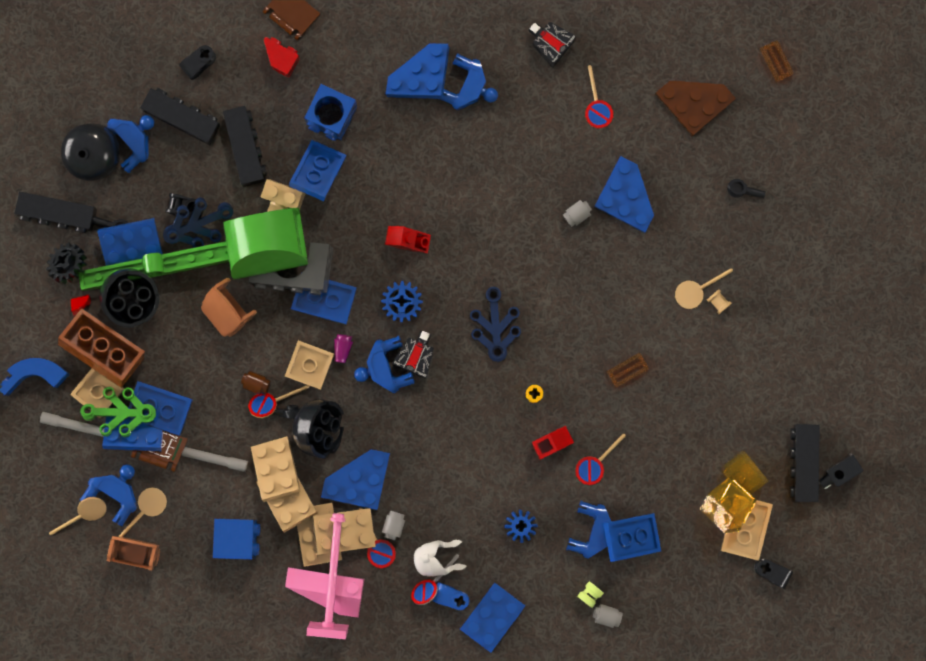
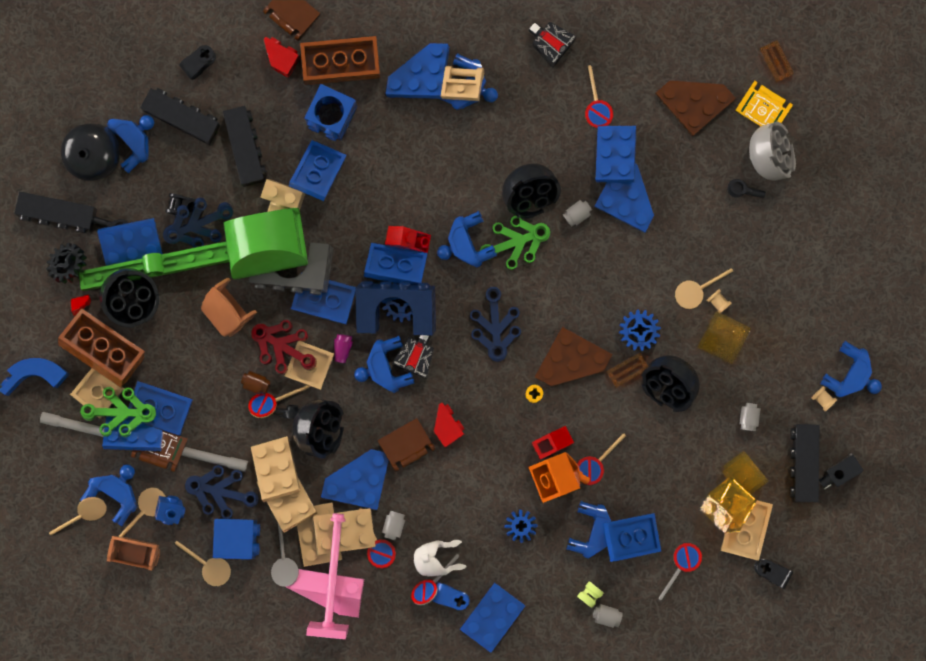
none -> blue brick [155,496,185,525]
none -> tan piece [175,541,231,586]
none -> dark blue plant [185,465,259,519]
none -> dark red plant [251,320,317,374]
none -> light grey piece [271,524,299,587]
none -> dark orange brick [300,36,380,85]
none -> dark blue arch [356,281,436,336]
none -> blue plate [364,243,427,285]
none -> reddish brown piece [377,418,435,472]
none -> red slope [434,403,465,448]
none -> blue connector [437,211,497,268]
none -> tan plate [441,66,484,101]
none -> bright green plant [480,216,550,270]
none -> black cylinder [502,163,561,219]
none -> orange piece [529,452,590,503]
none -> reddish brown plate [535,327,613,386]
none -> blue plate [596,126,636,182]
none -> blue gear [619,309,661,351]
none -> black cylinder [641,355,700,412]
none -> piece [659,543,702,600]
none -> clear yellow slope [697,311,751,364]
none -> yellow piece [735,80,793,127]
none -> light grey brick [739,403,761,431]
none -> light grey cylinder [749,122,796,181]
none -> tan bush [811,386,837,411]
none -> blue connector [820,341,882,398]

